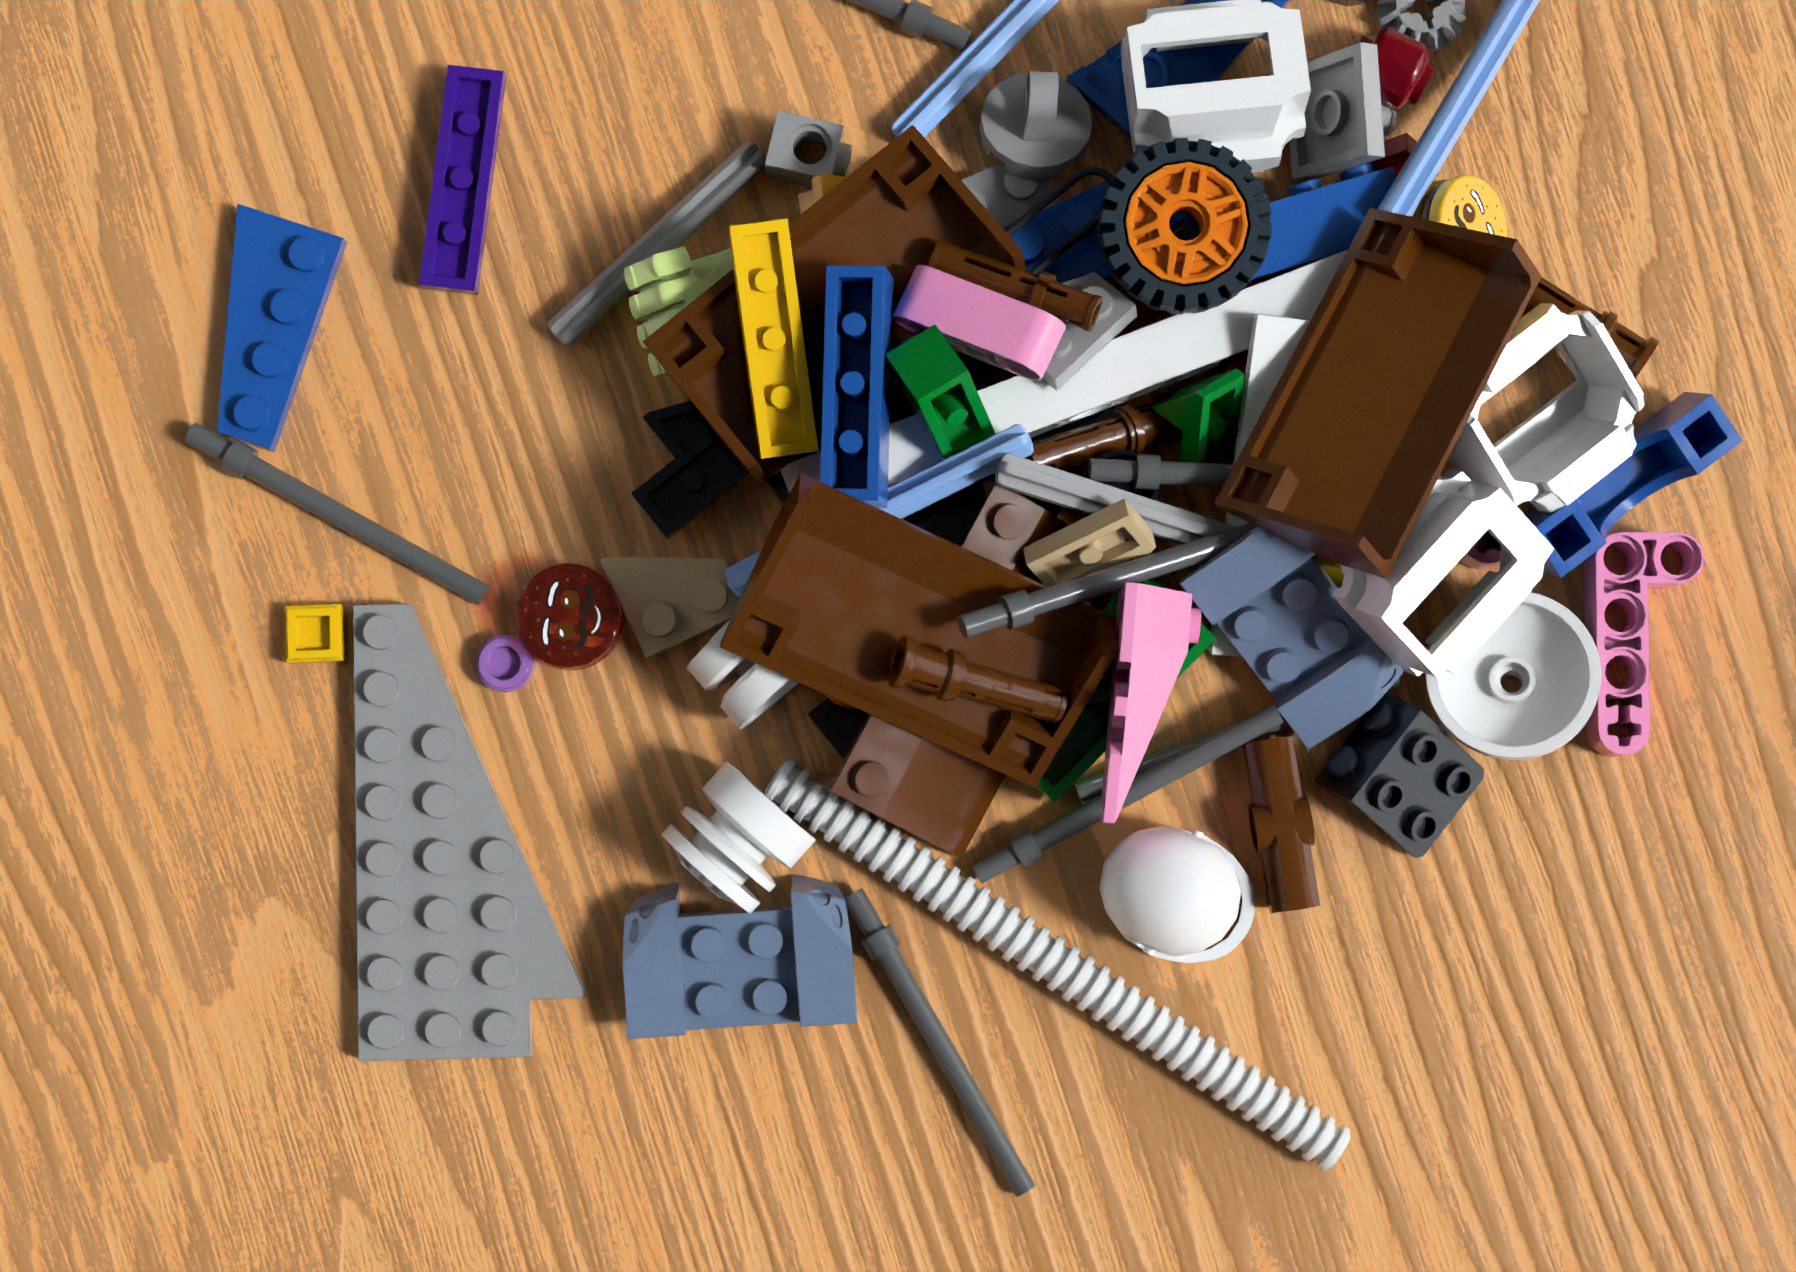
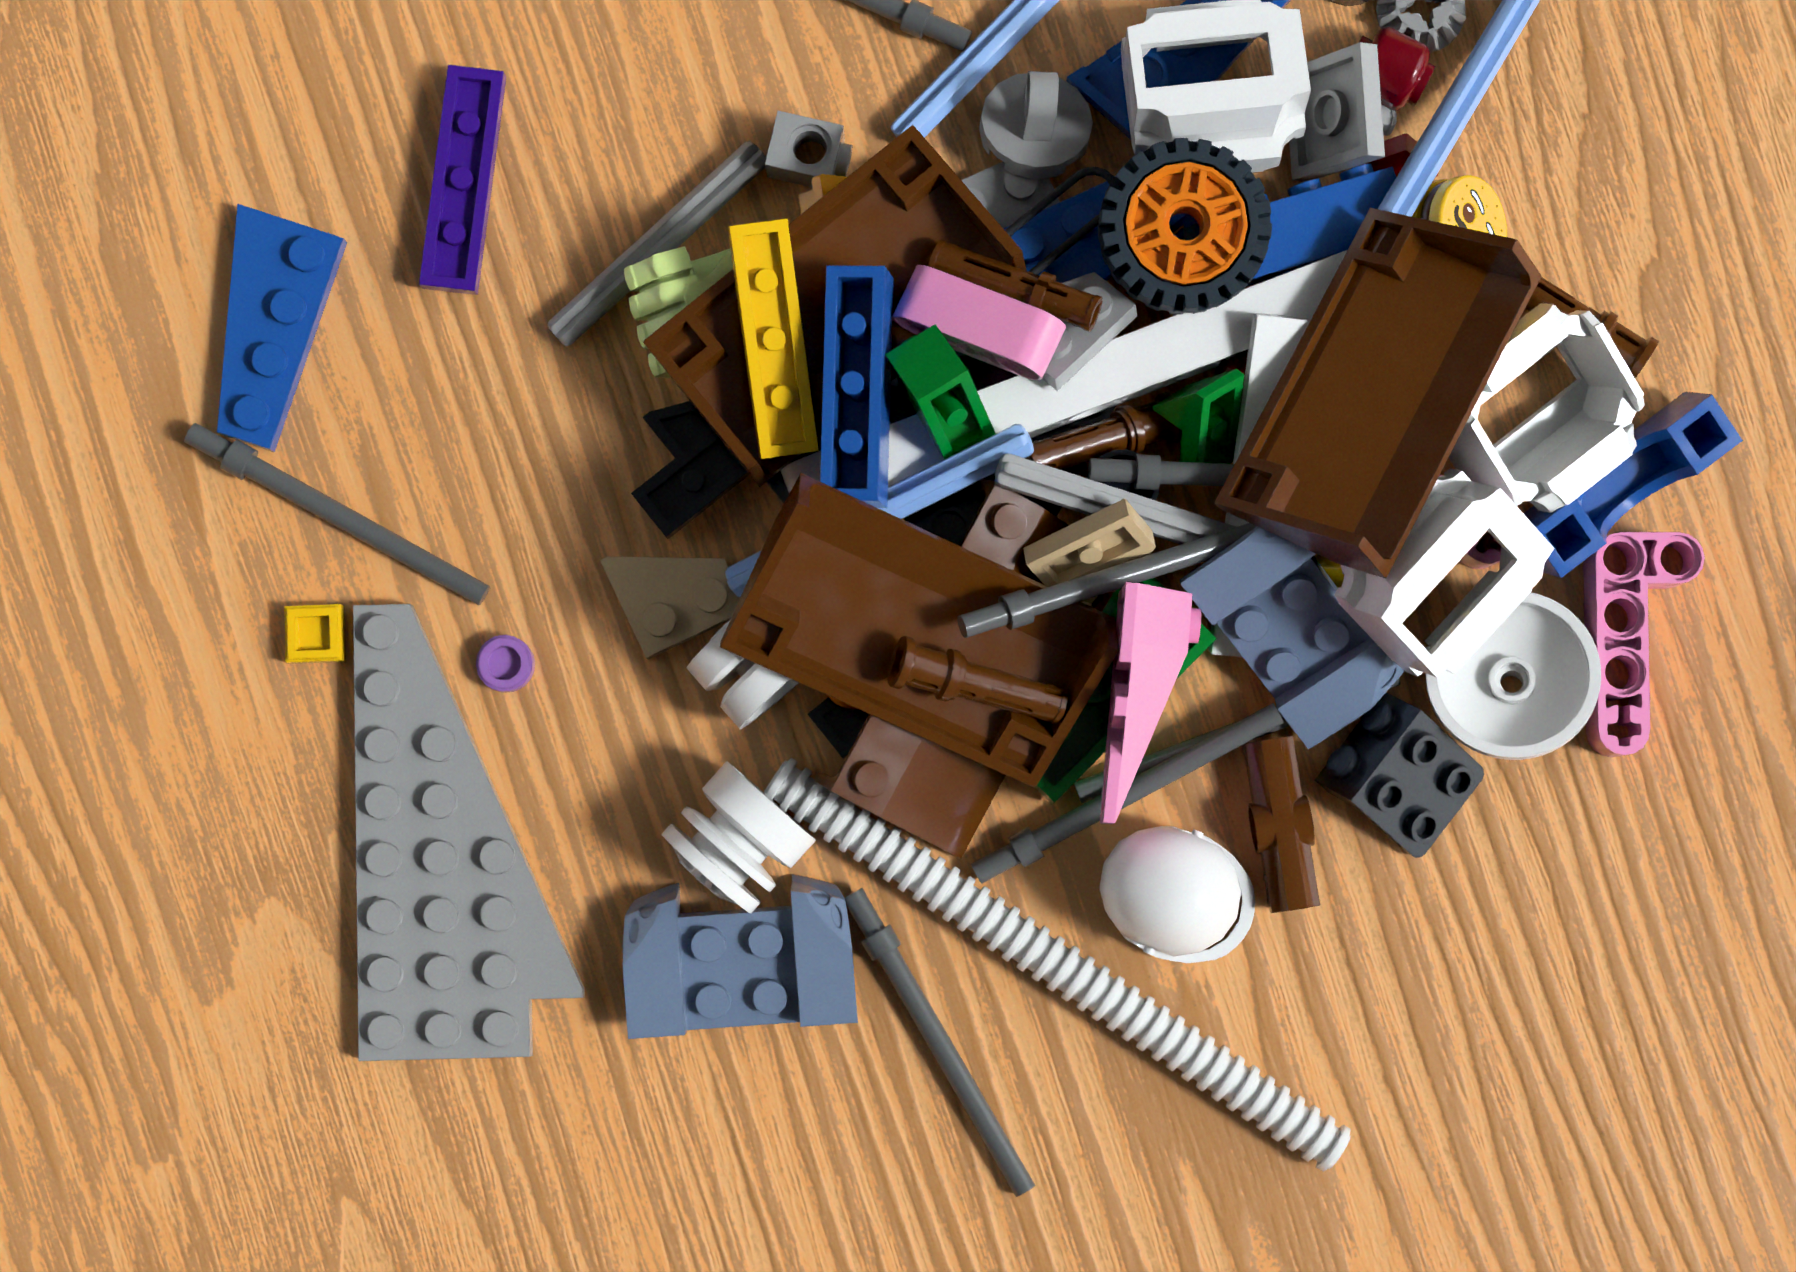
clear red head [515,563,624,671] -> none

